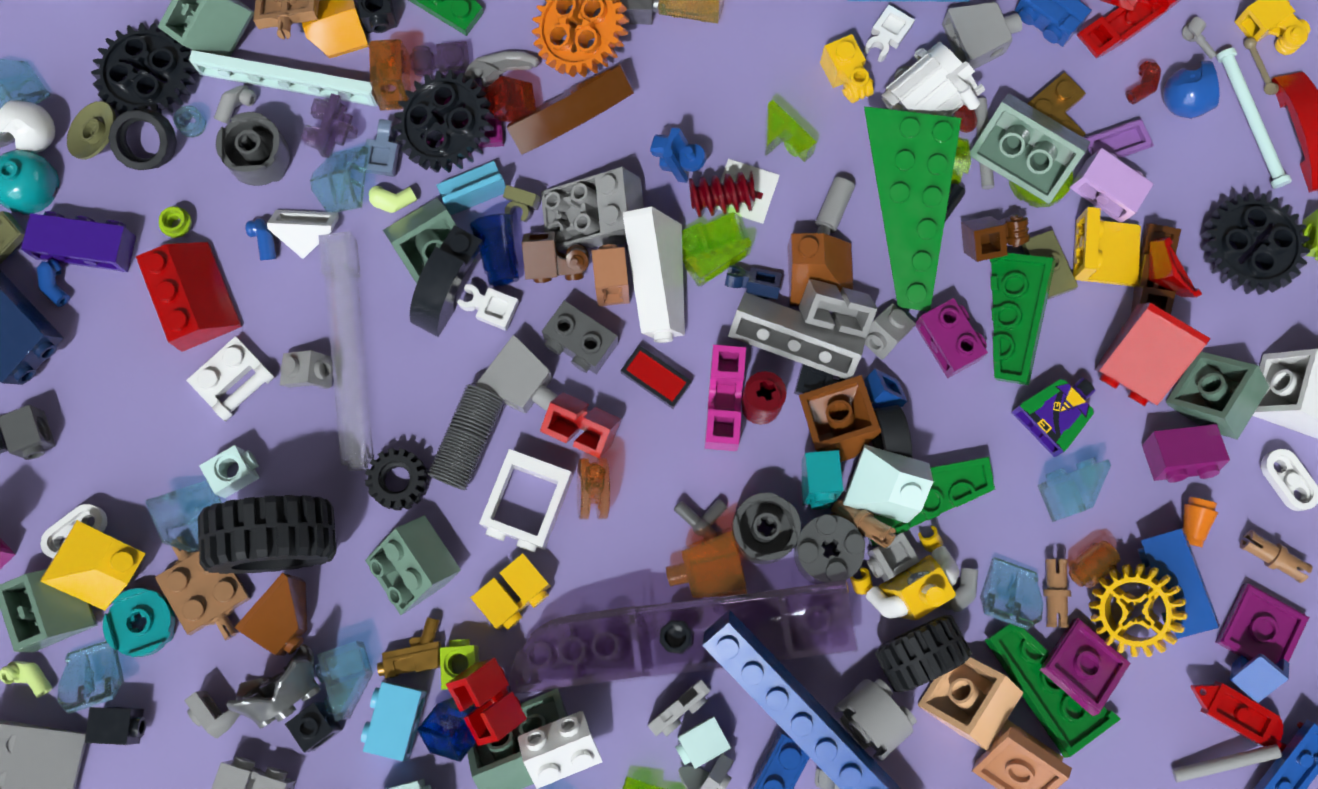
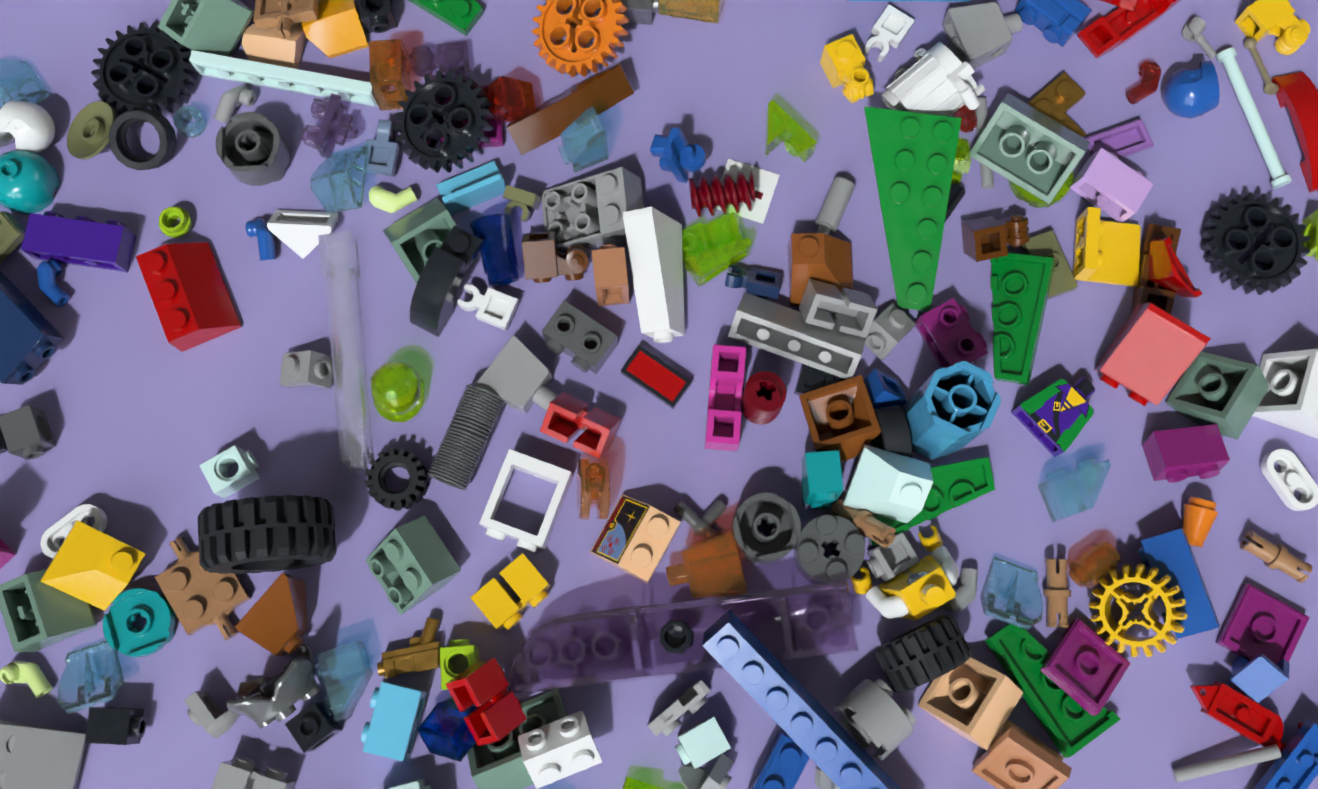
clear light blue slope [145,480,222,552] -> none
white plate [186,336,275,422] -> none
light grey piece [465,51,539,87] -> none
none -> light nougat slope [242,22,306,69]
none -> clear neon green helmet [370,361,424,423]
none -> clear light blue slope [558,107,609,173]
none -> slope [590,494,680,584]
none -> dark azure brick [904,361,1001,460]

